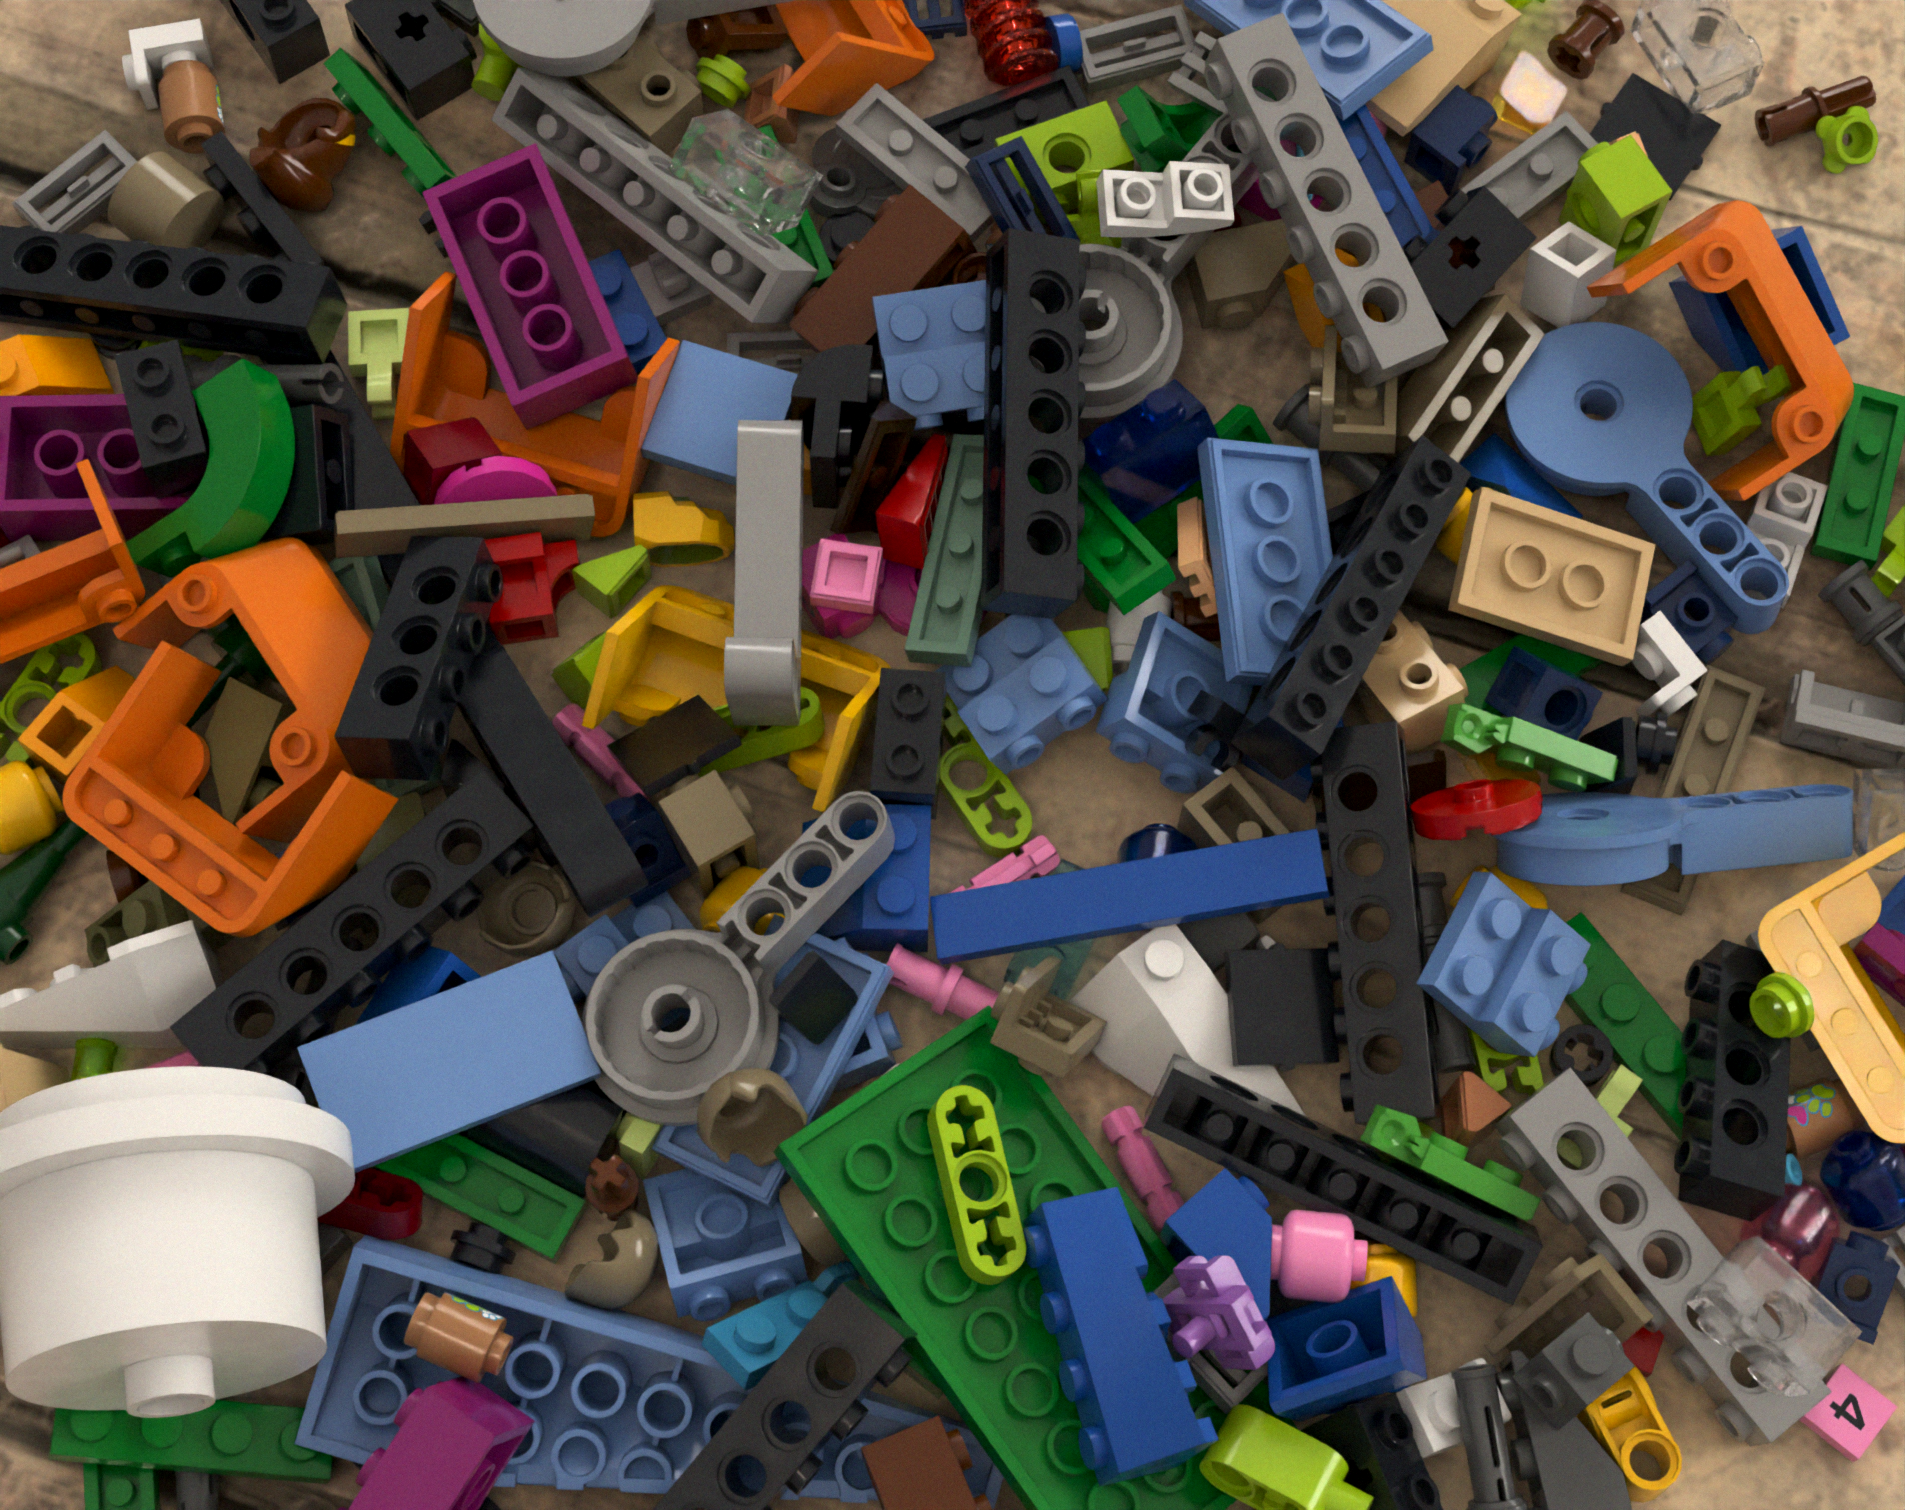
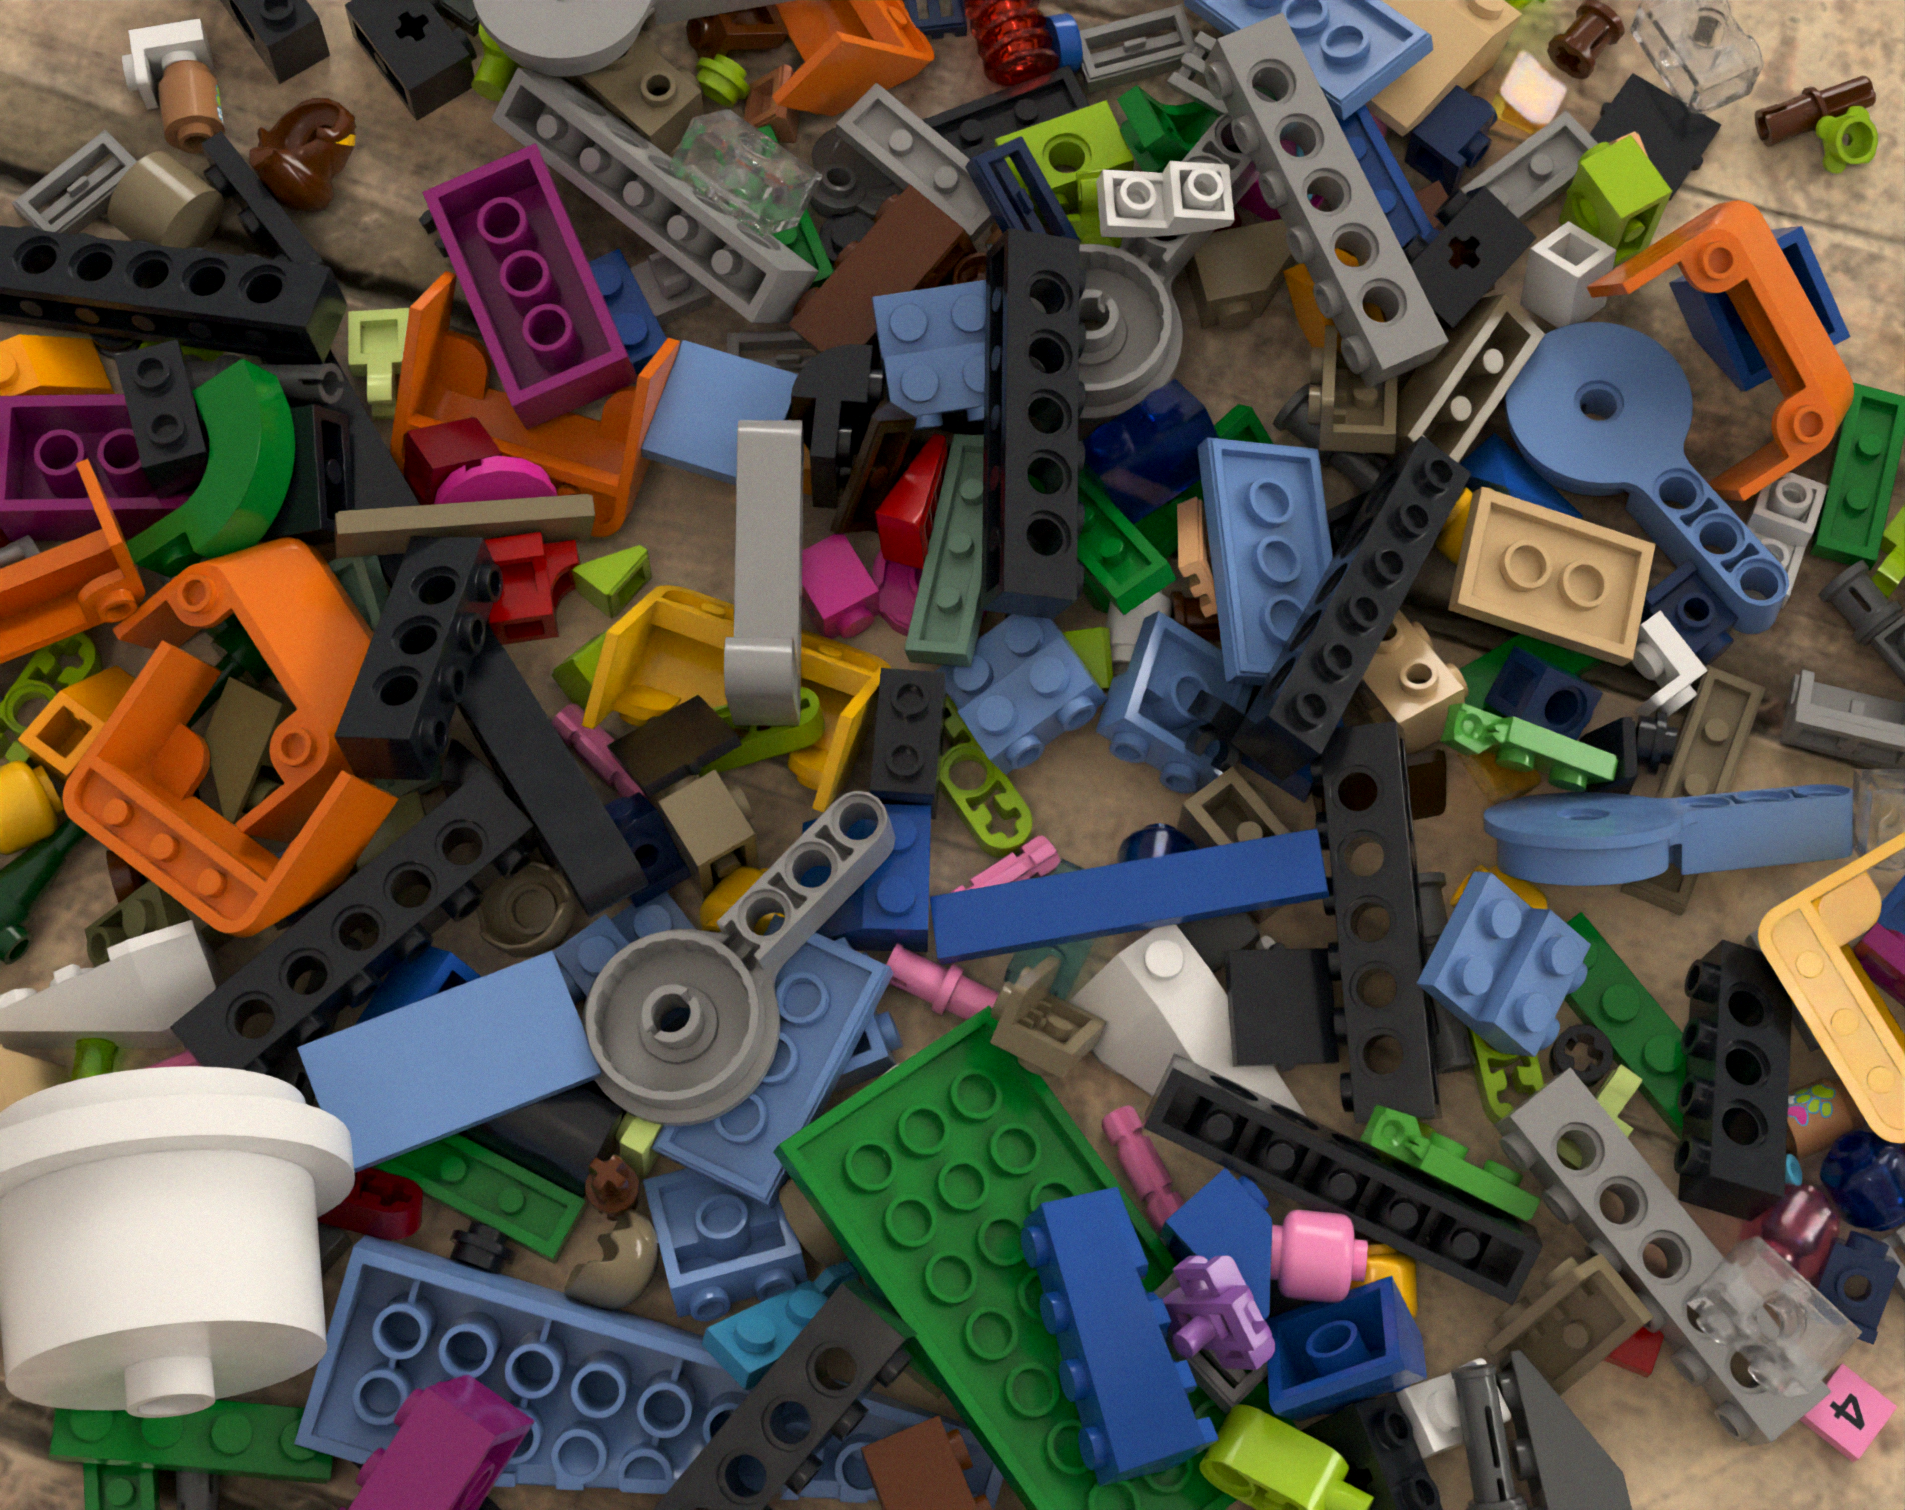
green plate [323,47,458,197] -> none
medium nougat brick [404,1292,514,1383] -> none
yellow rock [633,491,735,568] -> none
dark tan hair [697,1068,808,1167] -> none
black slope [769,950,858,1045] -> none
bright pink tile [810,539,883,614] -> none
lime beam [927,1085,1027,1285] -> none
red plate [1410,779,1543,841] -> none
nougat slope [1440,1071,1513,1150] -> none
dark grey brick [1512,1312,1635,1430] -> none
yellow piece [1576,1363,1682,1503] -> none
lime plate [1692,364,1792,456] -> none
lime plate [1749,972,1814,1038] -> none

